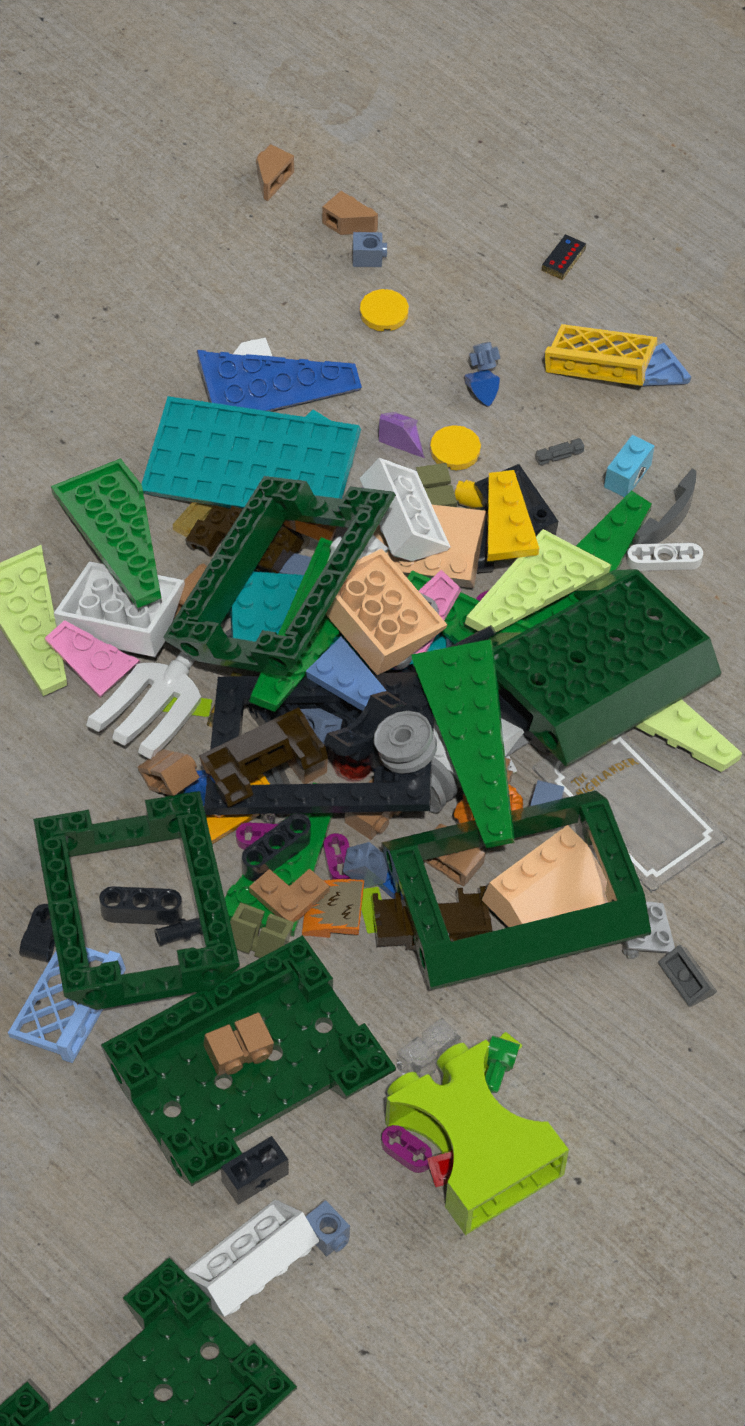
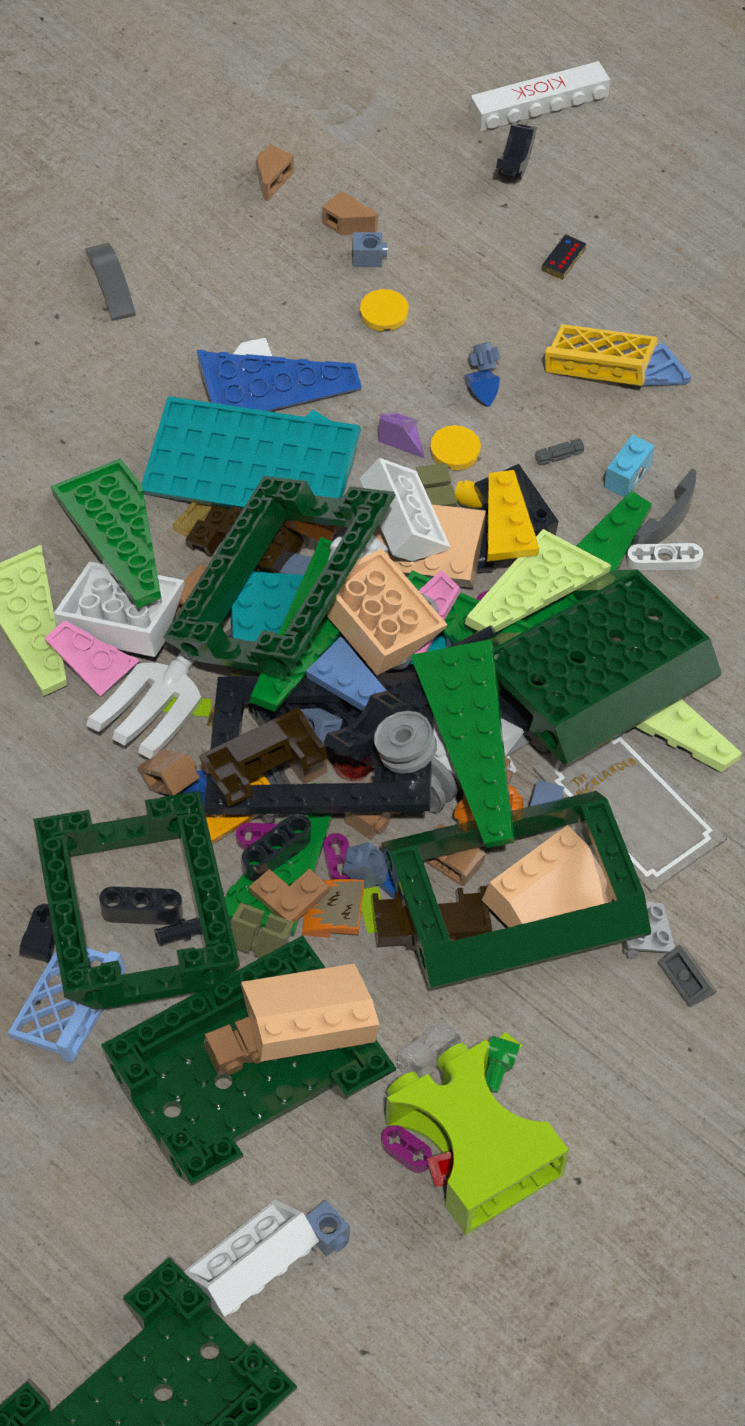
black brick [221,1136,289,1205] -> none
none -> dark grey slope [85,243,136,321]
none -> light nougat slope [241,963,379,1062]
none -> white brick [470,61,610,131]
none -> black arch [496,122,537,180]

